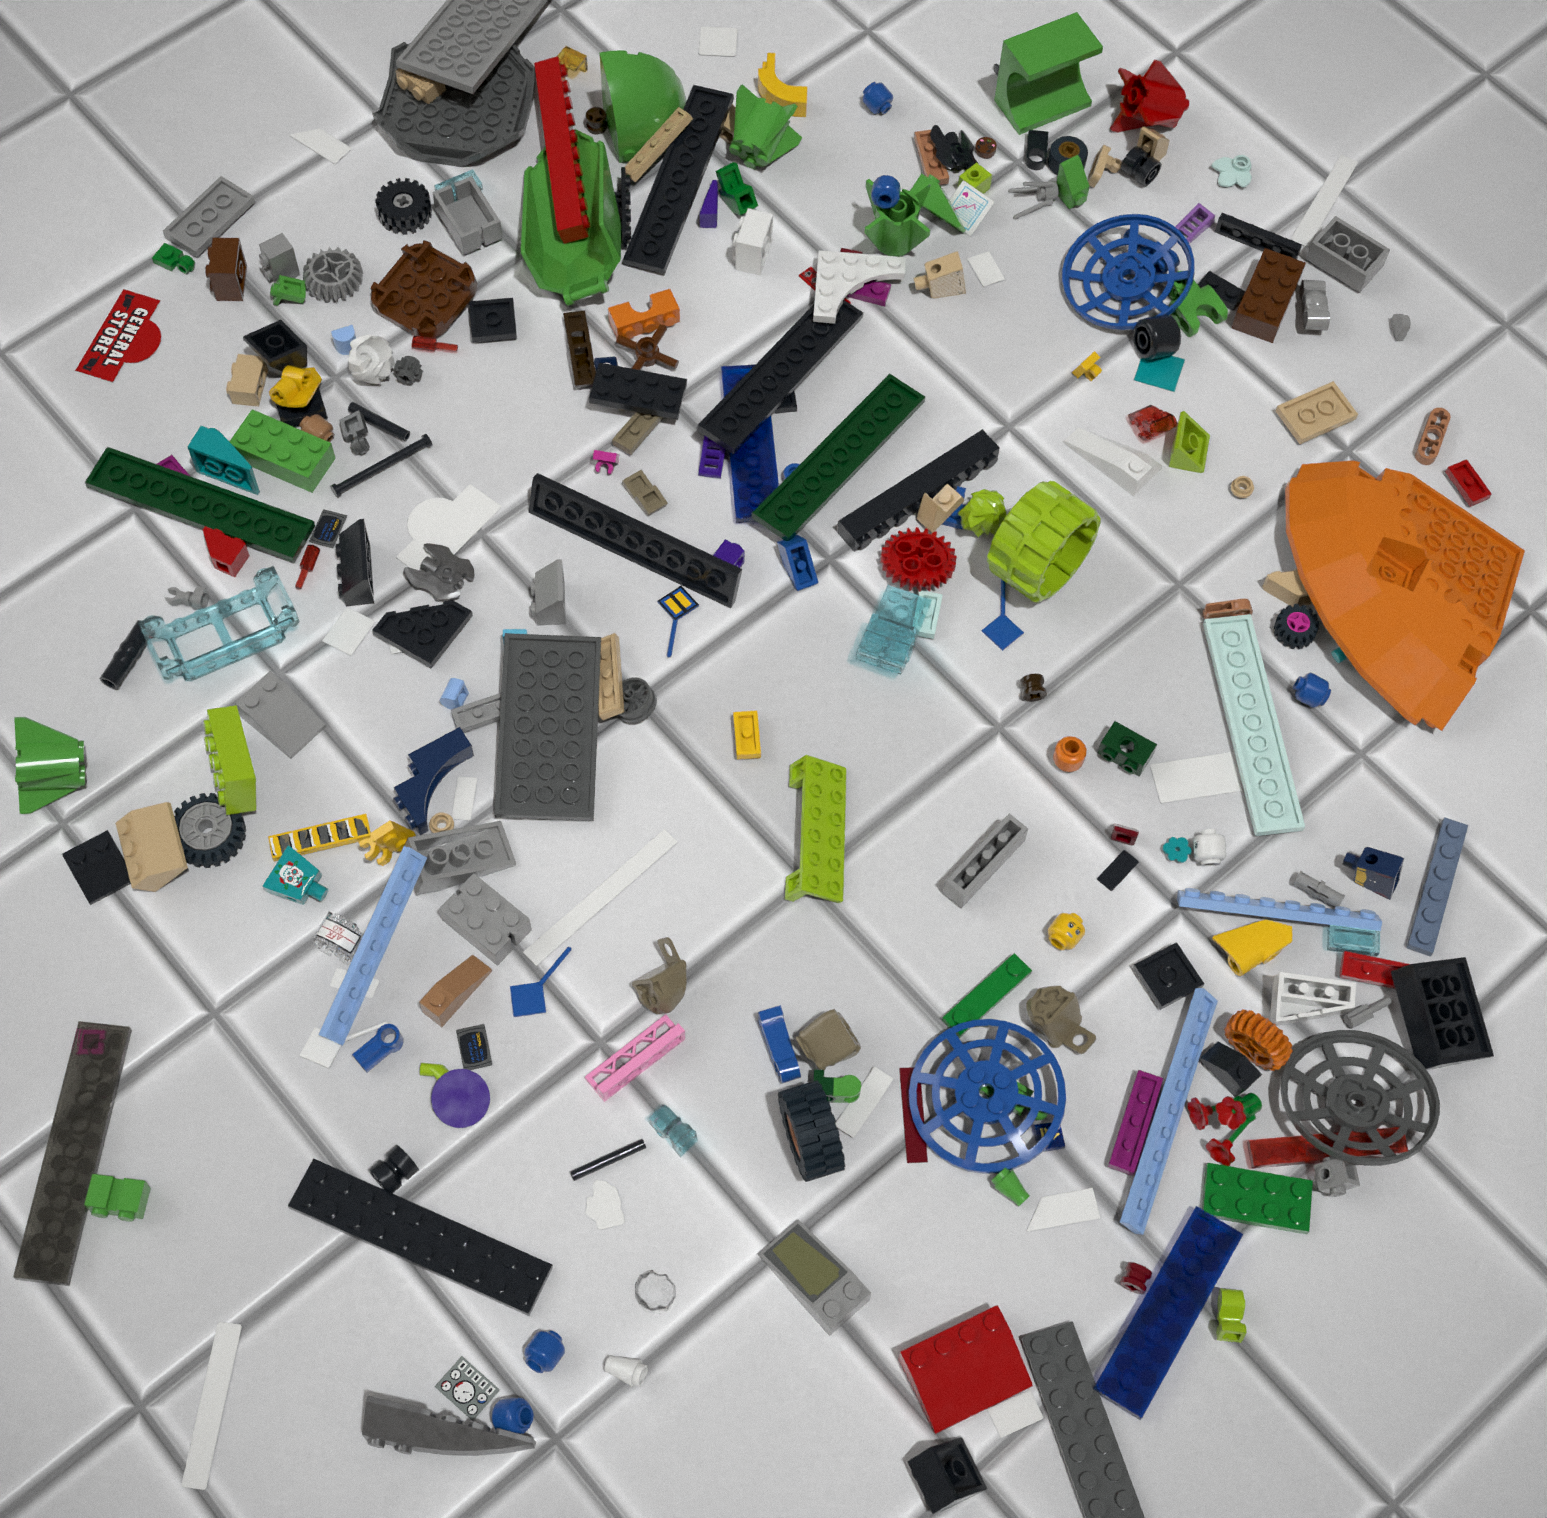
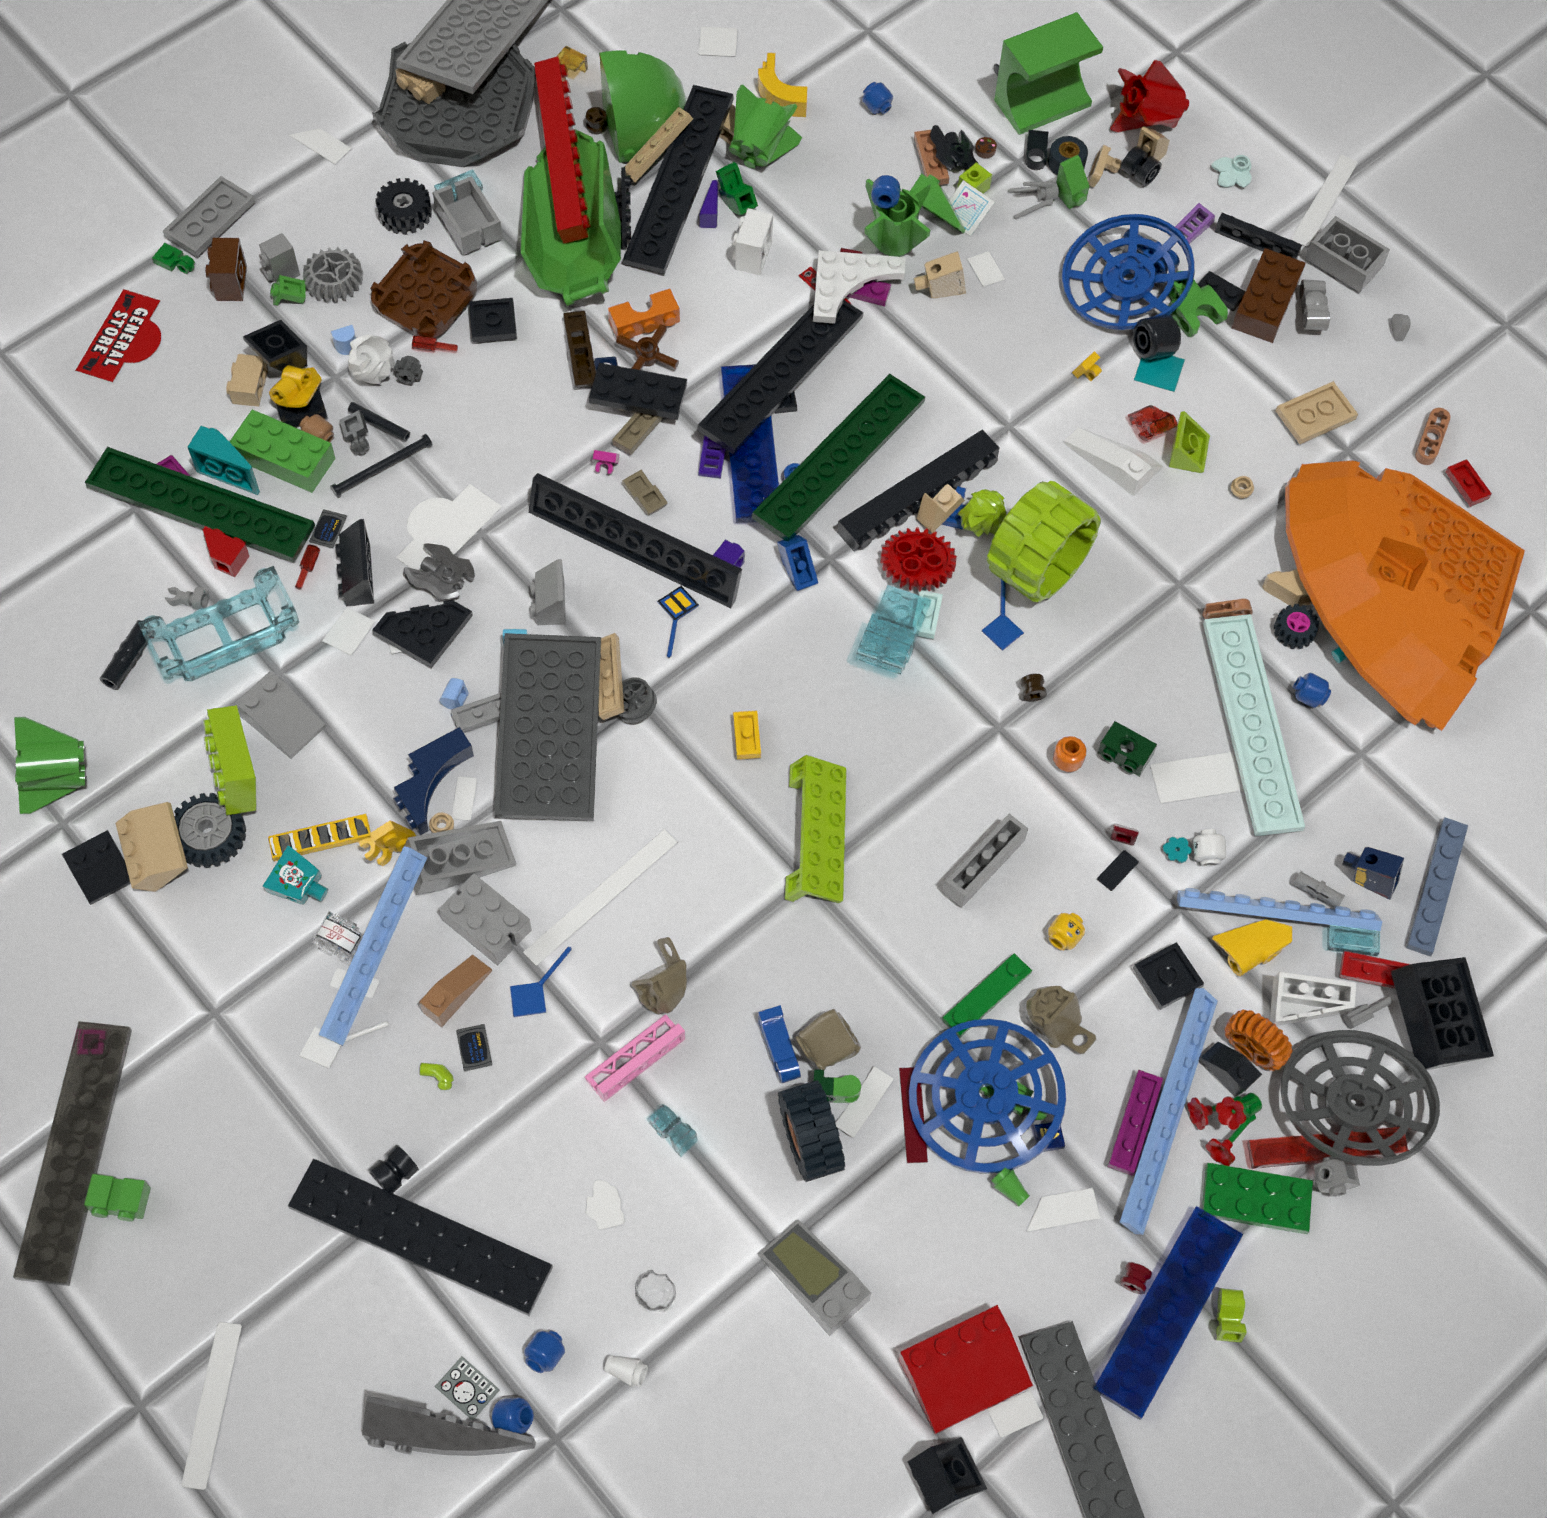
blue piece [352,1024,404,1073] -> none
dark purple sticker [431,1069,490,1128] -> none
black piece [570,1139,646,1181] -> none

